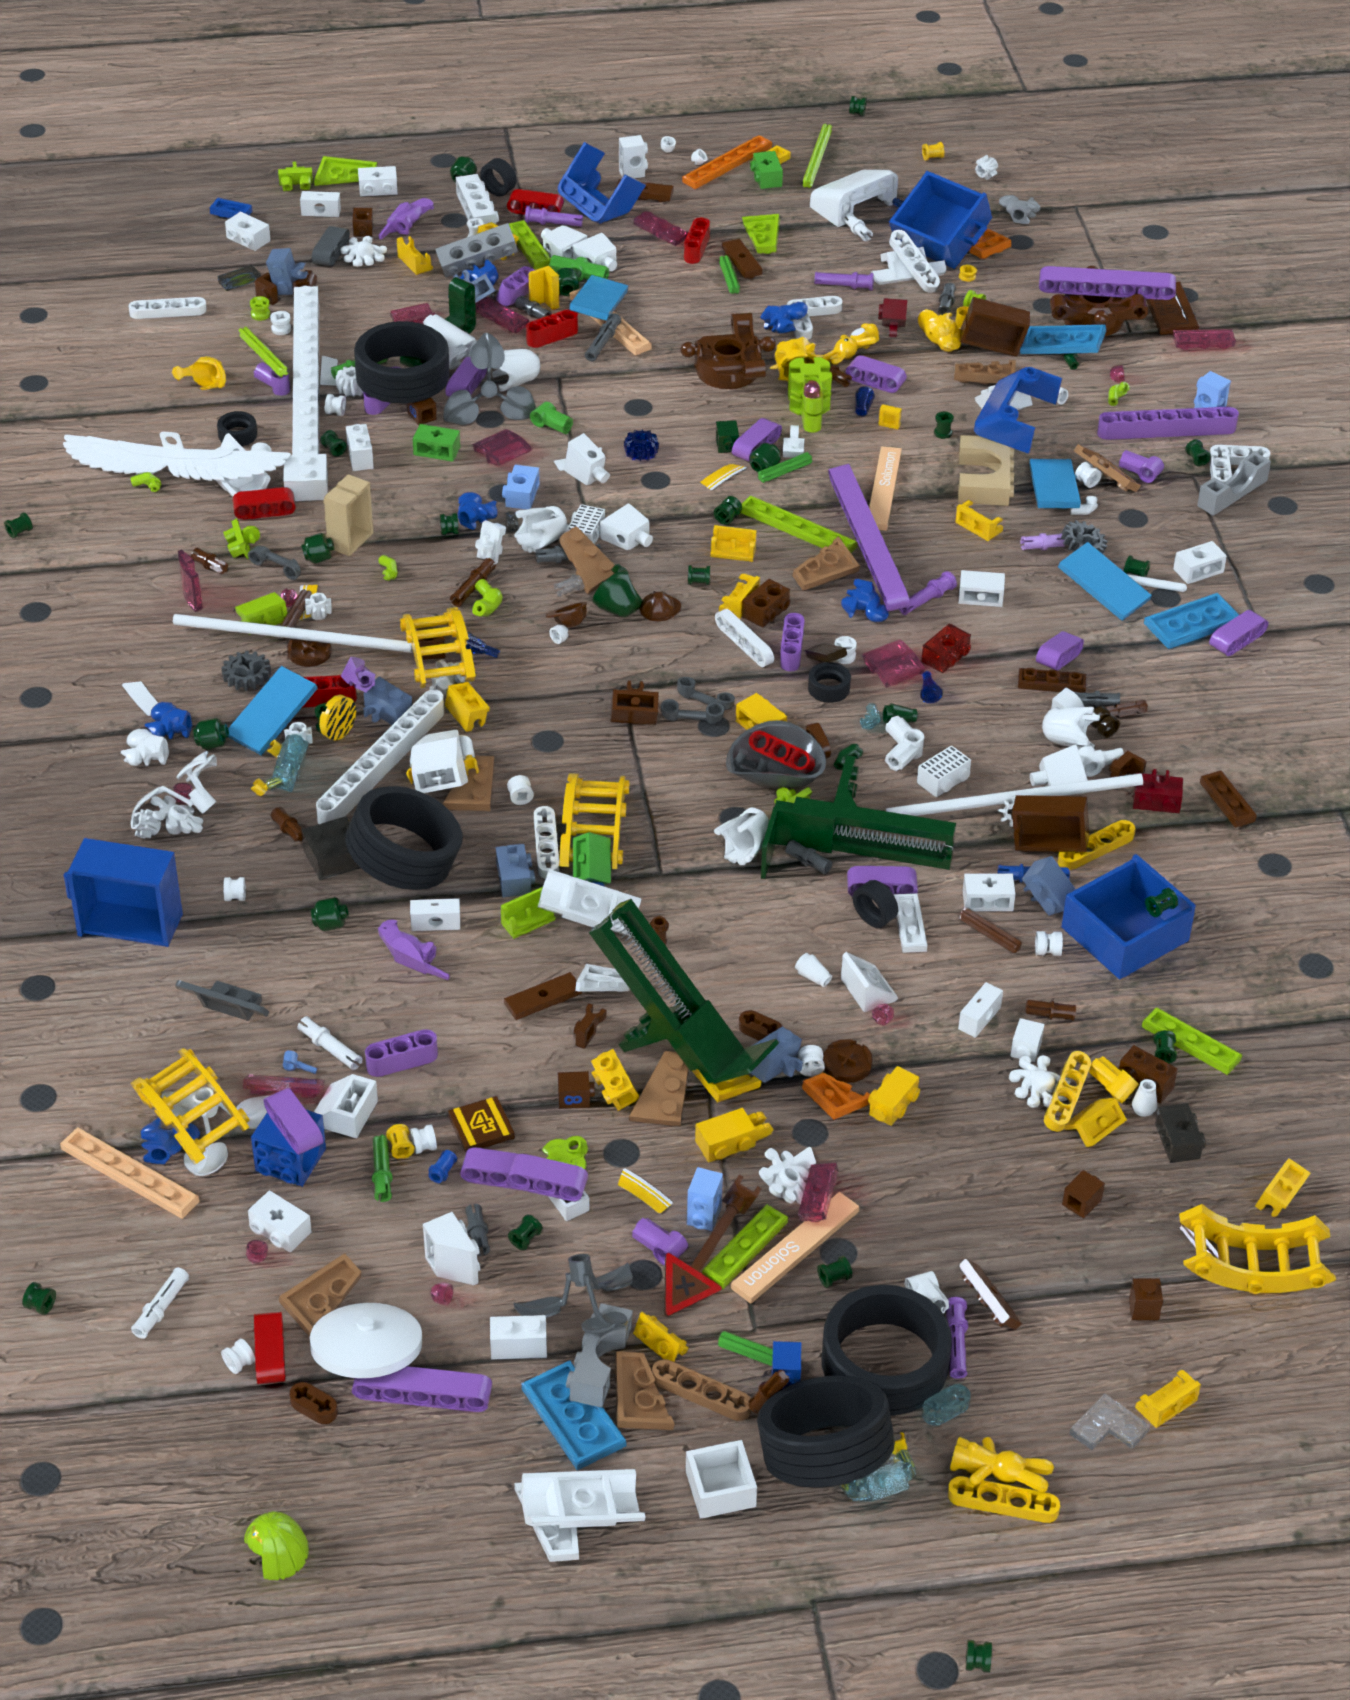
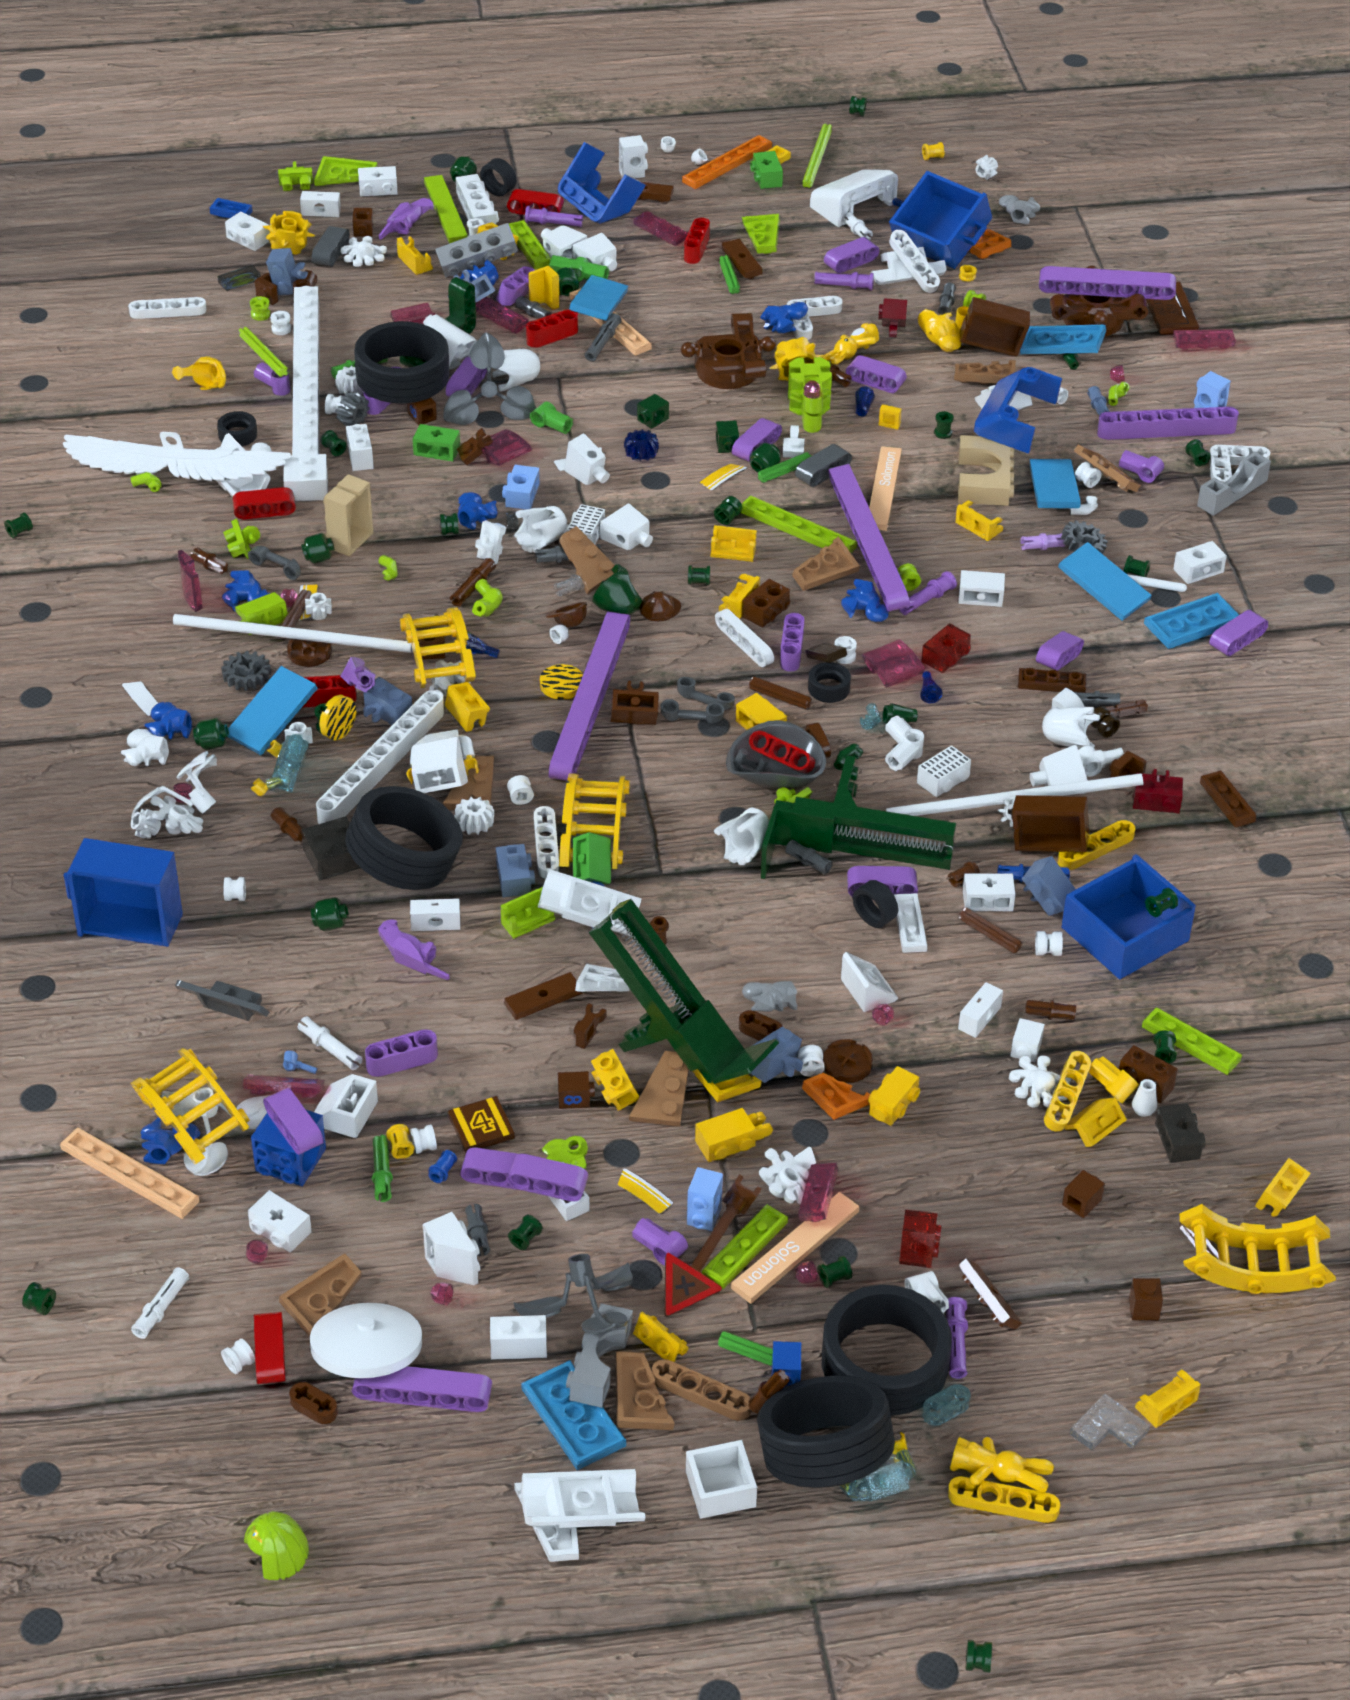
white sticker [320,356,338,385] -> none
white cone [795,953,832,987] -> none
none -> blue animal [222,570,270,611]
none -> yellow brick [263,211,315,255]
none -> dark grey gear [335,392,370,426]
none -> lime tile [424,175,468,244]
none -> white gear [454,796,494,835]
none -> reddish brown plate [457,428,494,465]
none -> yellow tile [539,664,583,699]
none -> medium lavender beam [549,612,630,781]
none -> dark green brick [637,394,669,429]
none -> light grey animal [742,981,797,1012]
none -> reddish brown axle [749,677,812,710]
none -> dark grey beam [795,444,852,487]
none -> clear pink hinge [795,1261,818,1284]
none -> medium lavender beam [824,237,879,274]
none -> lime wheel [897,563,921,591]
none -> clear red brick [899,1209,942,1268]
none -> reddish brown pin [948,862,980,887]
none -> sand blue axle [1087,386,1110,416]

